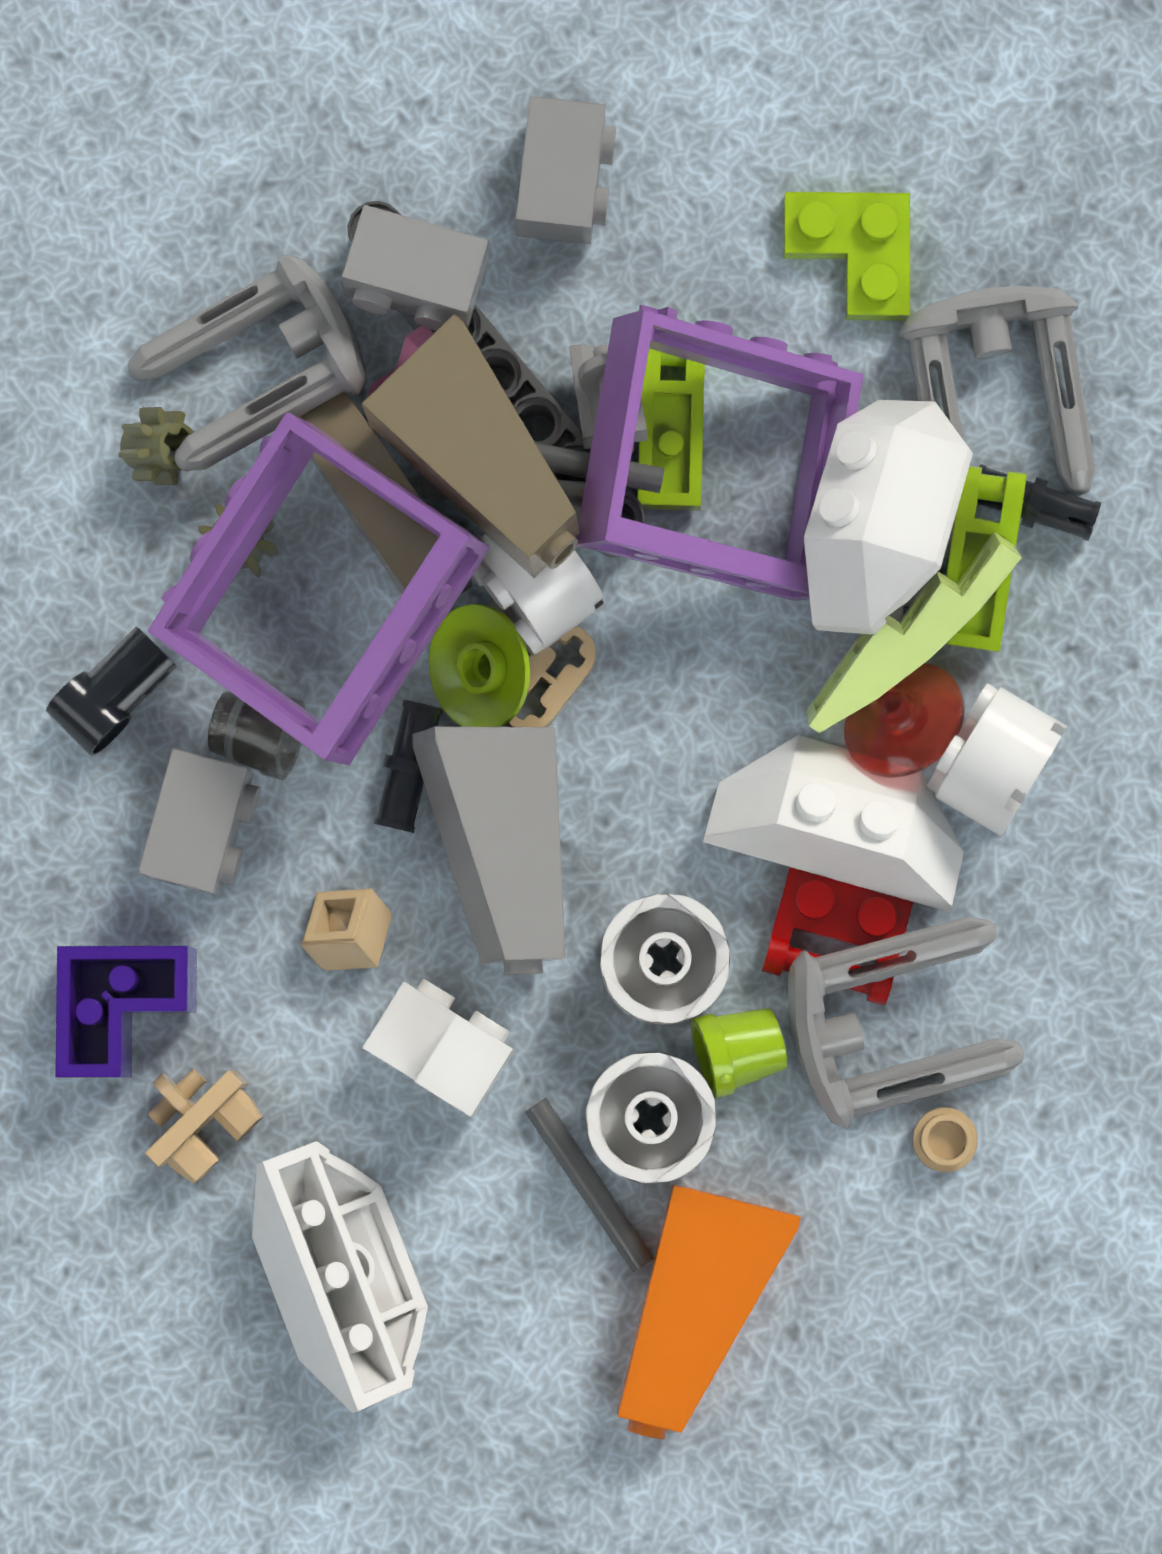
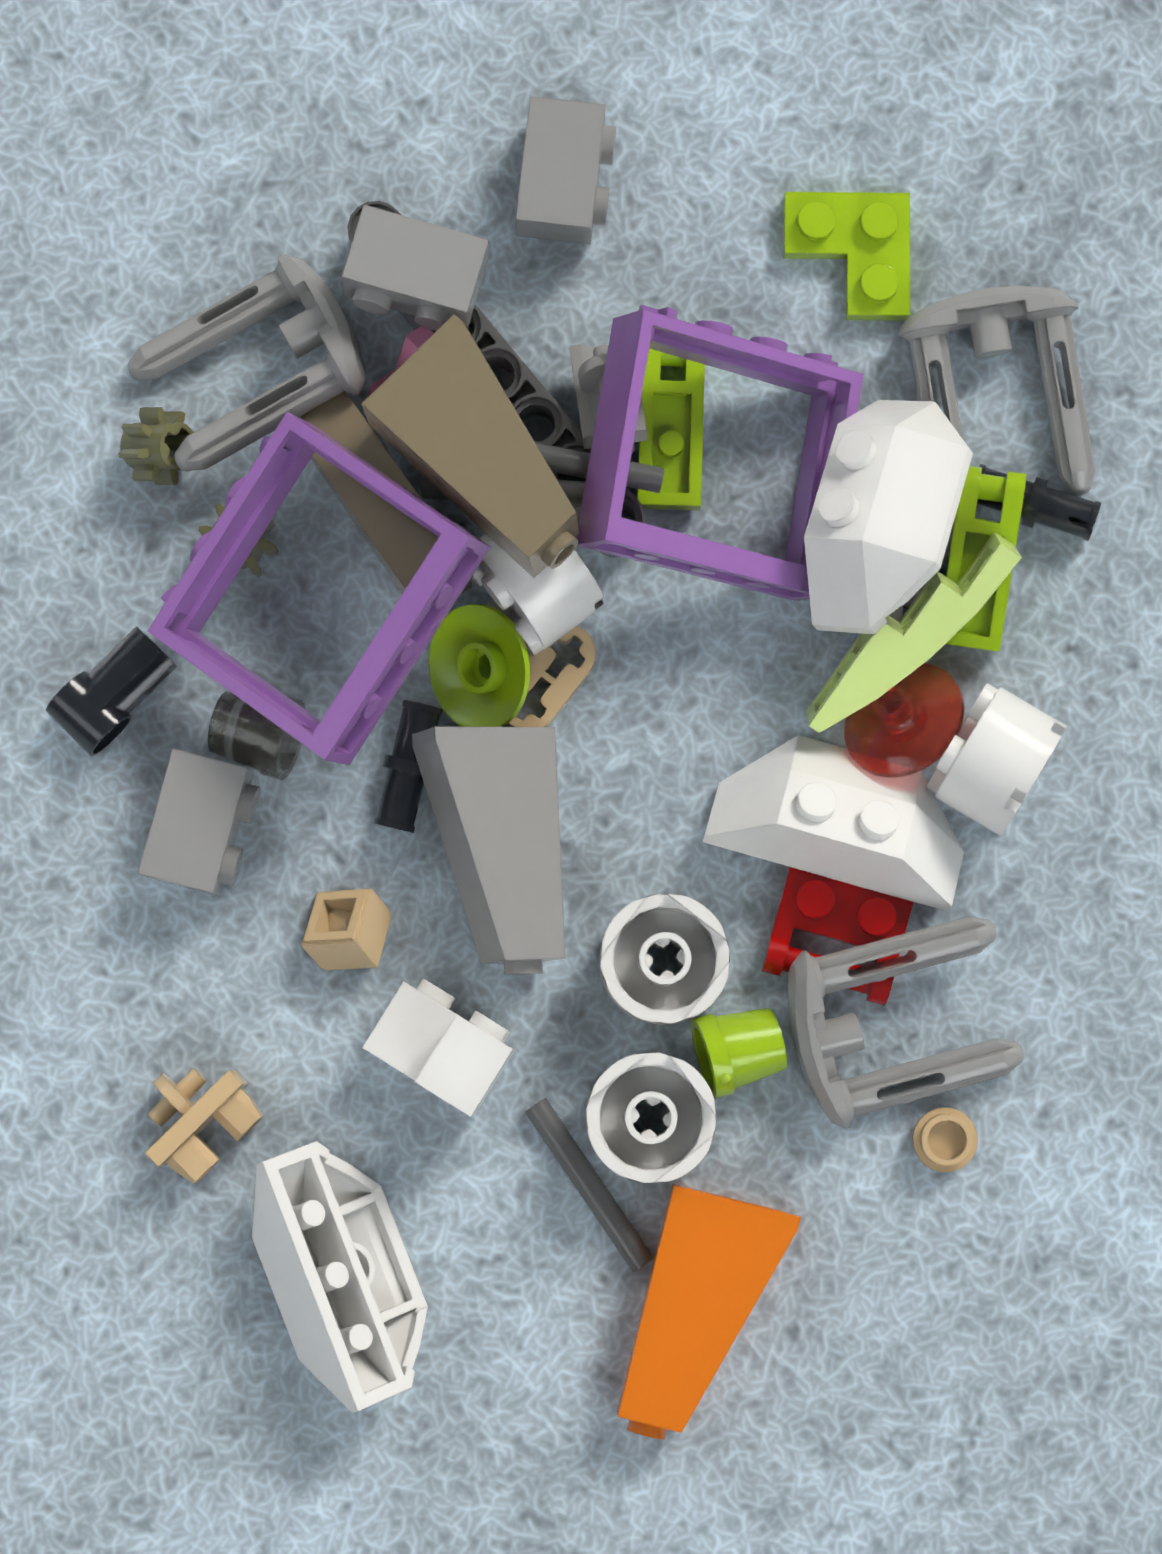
dark purple brick [55,946,197,1078] -> none

